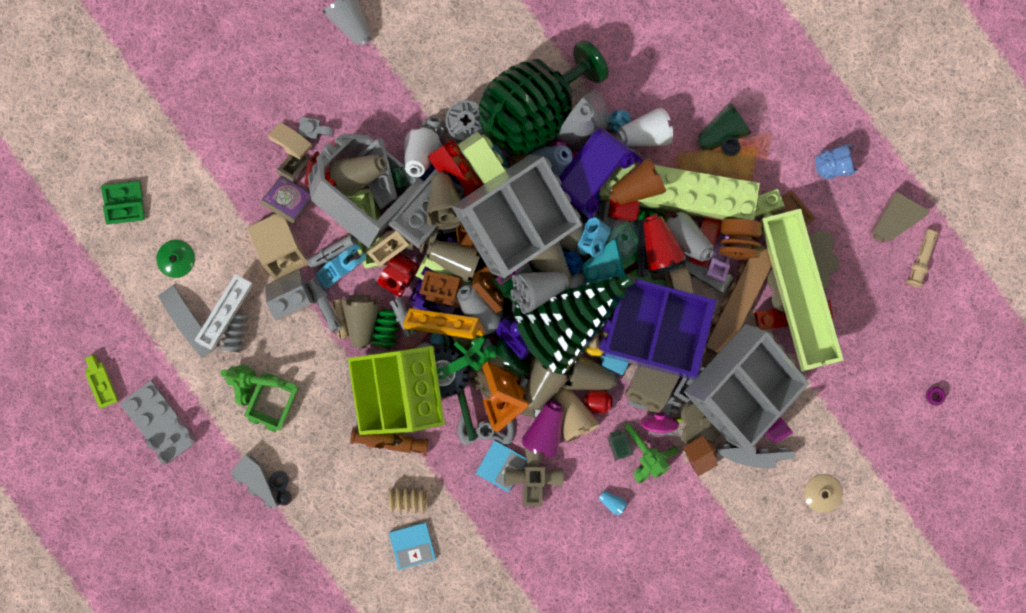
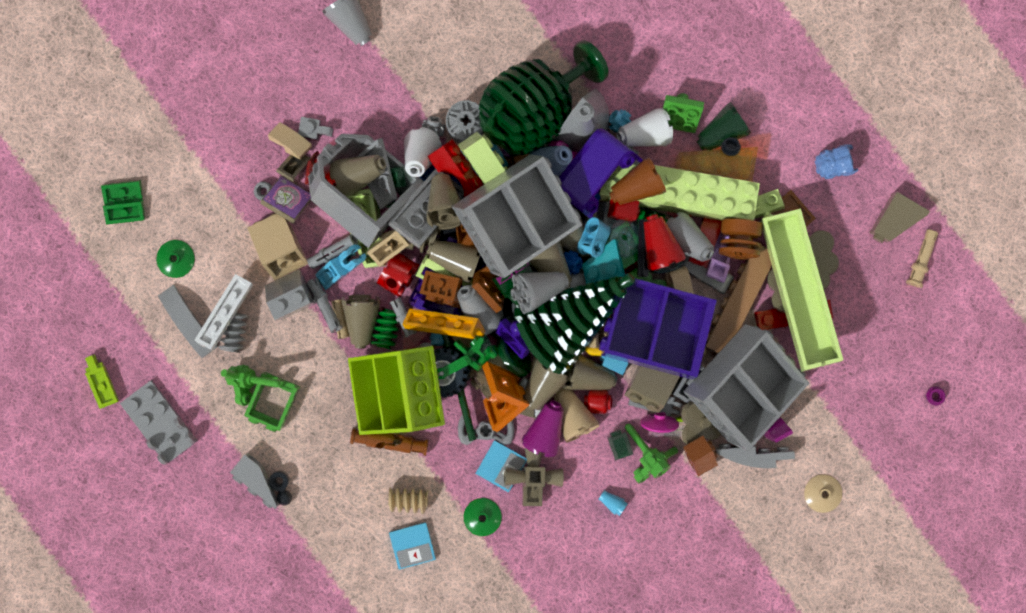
none -> light grey plate [254,182,272,200]
none -> green dish [463,498,502,536]
none -> bright green plate [662,93,704,133]

